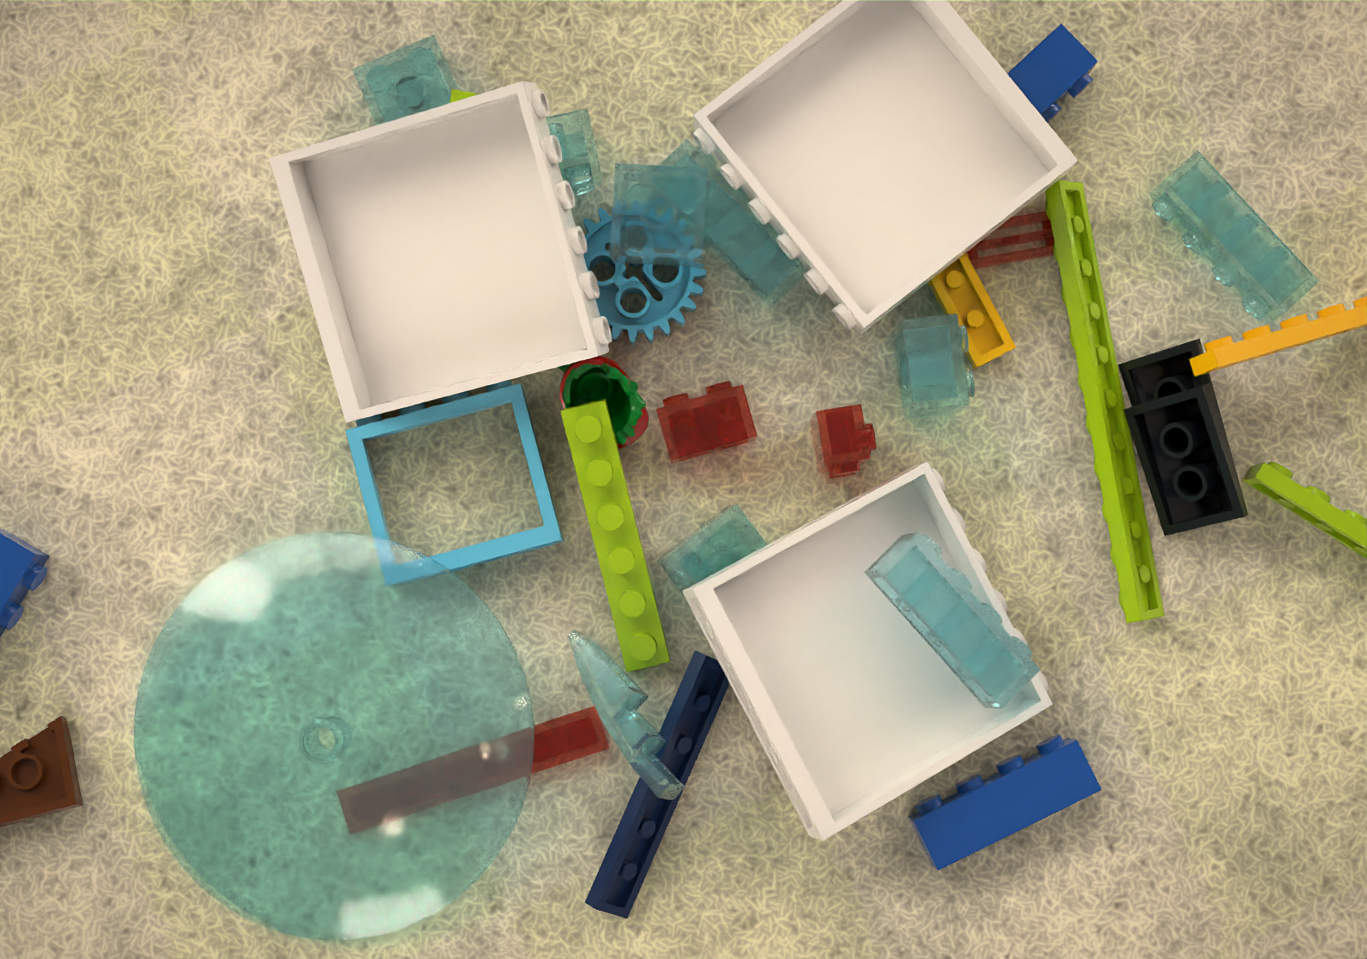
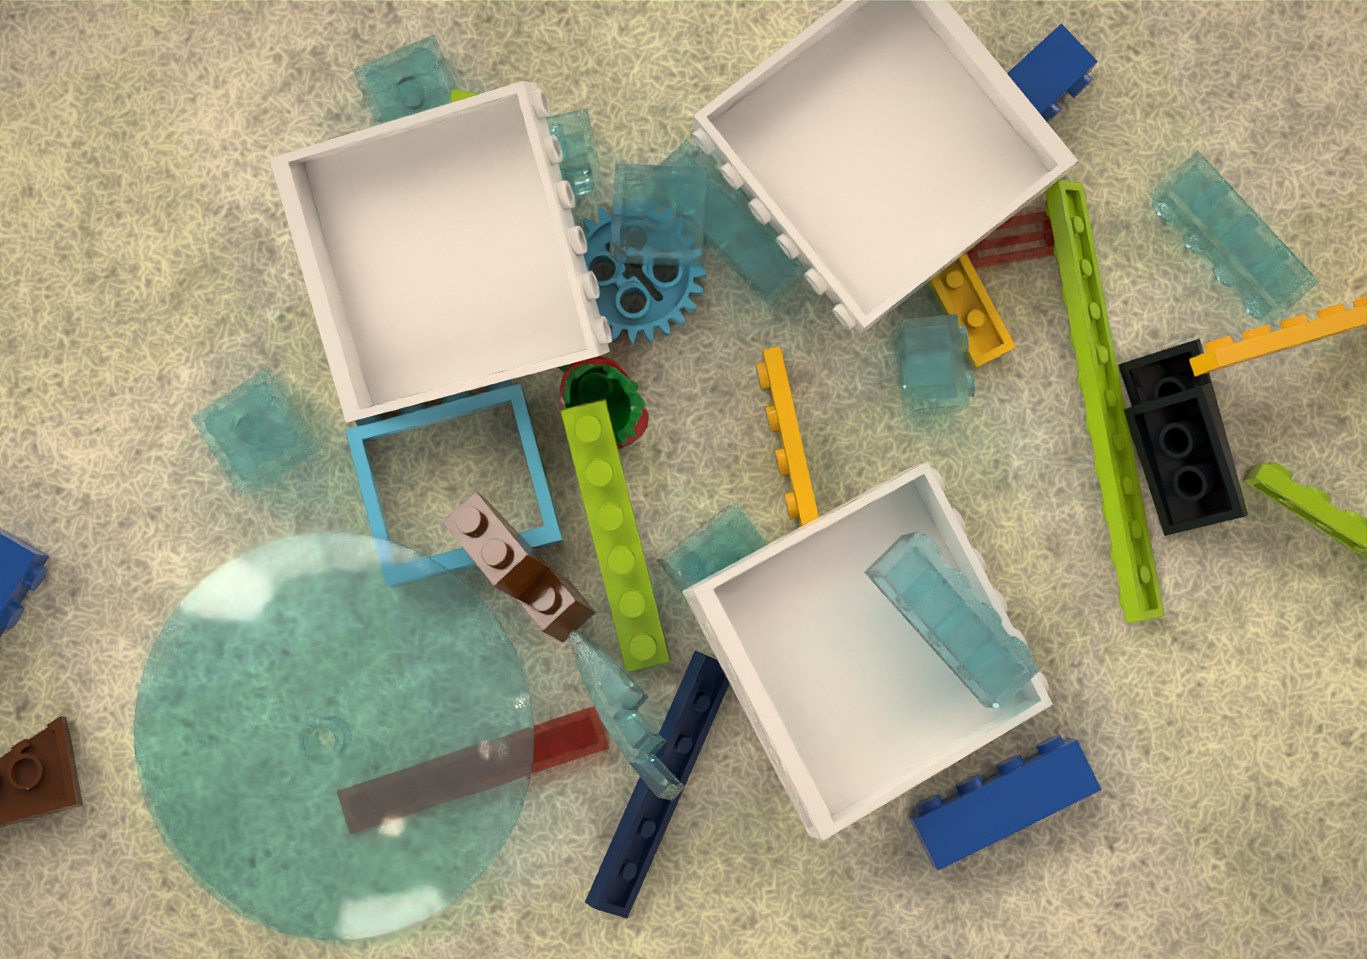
clear red brick [656,381,757,464] -> none
clear red brick [809,404,876,479] -> none
none -> clear light blue brick [190,368,324,497]
none -> arch [443,491,596,643]
none -> yellow plate [755,346,819,527]

